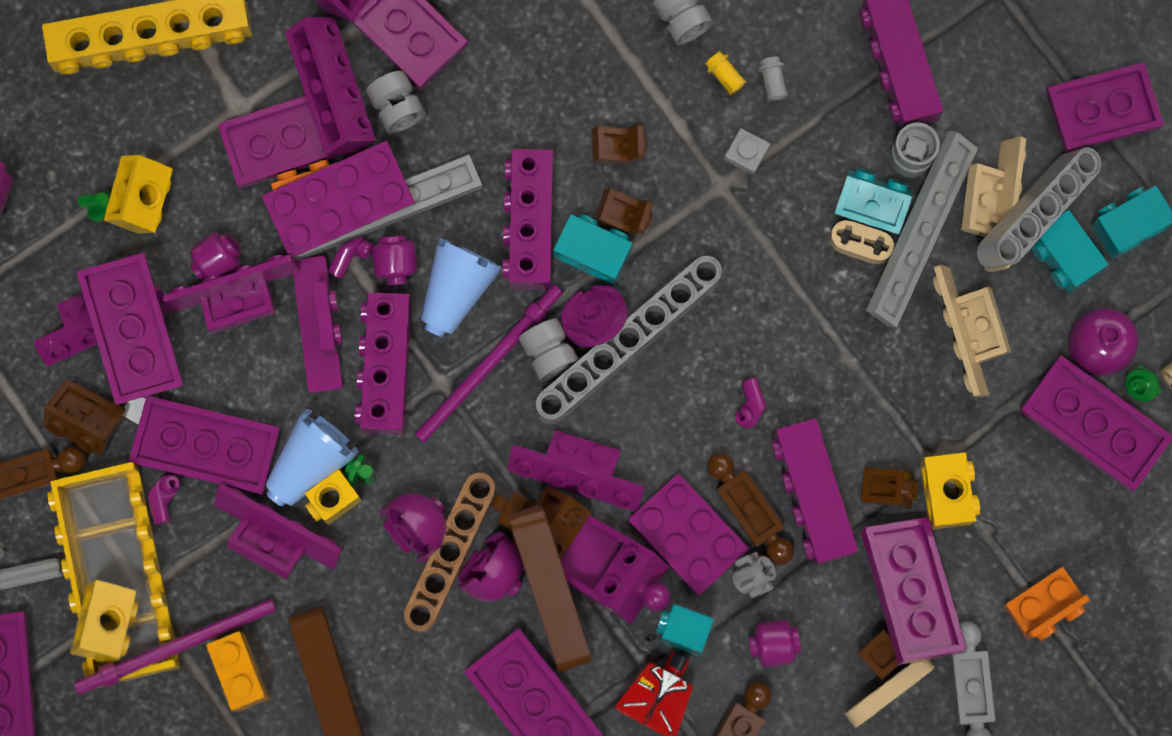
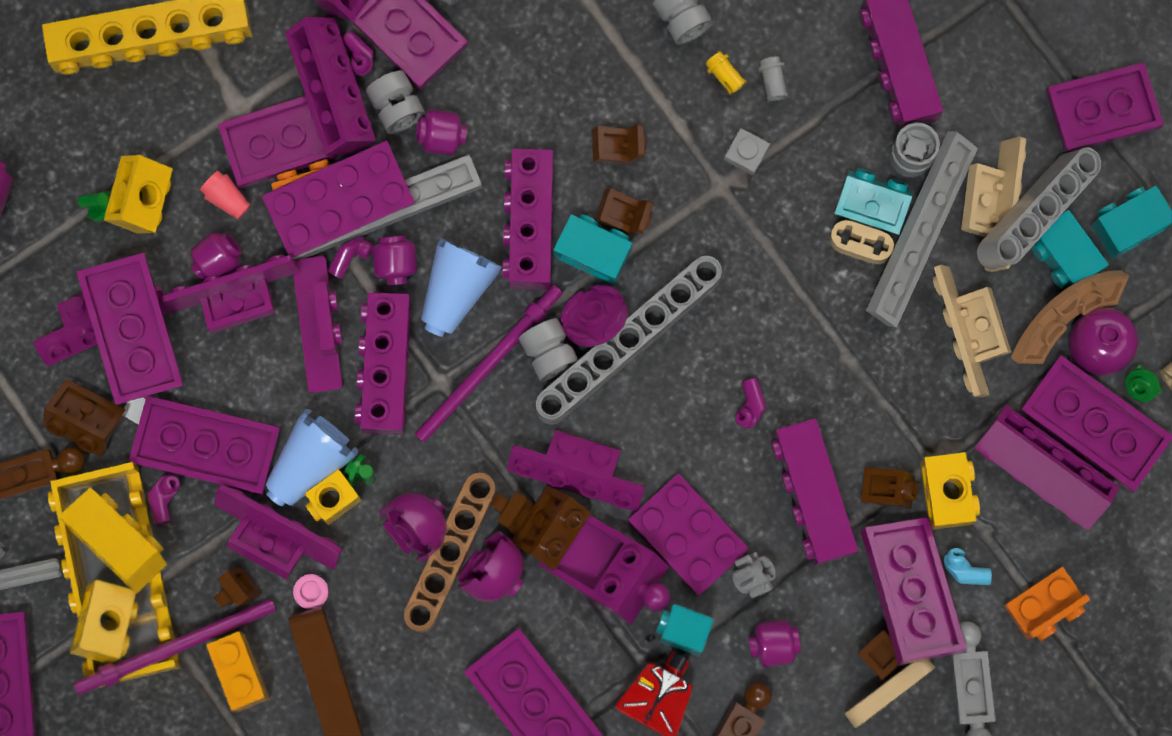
reddish brown beam [508,504,592,673] -> none
reddish brown plate [707,453,794,566] -> none
none -> yellow brick [59,487,167,594]
none -> coral cone [200,171,251,220]
none -> reddish brown tile [214,567,262,608]
none -> bright pink tile [293,574,329,610]
none -> magenta arm [342,30,374,76]
none -> magenta head [416,110,467,155]
none -> medium azure arm [944,548,992,585]
none -> magenta brick [975,405,1120,530]
none -> medium nougat tile [1011,270,1129,364]

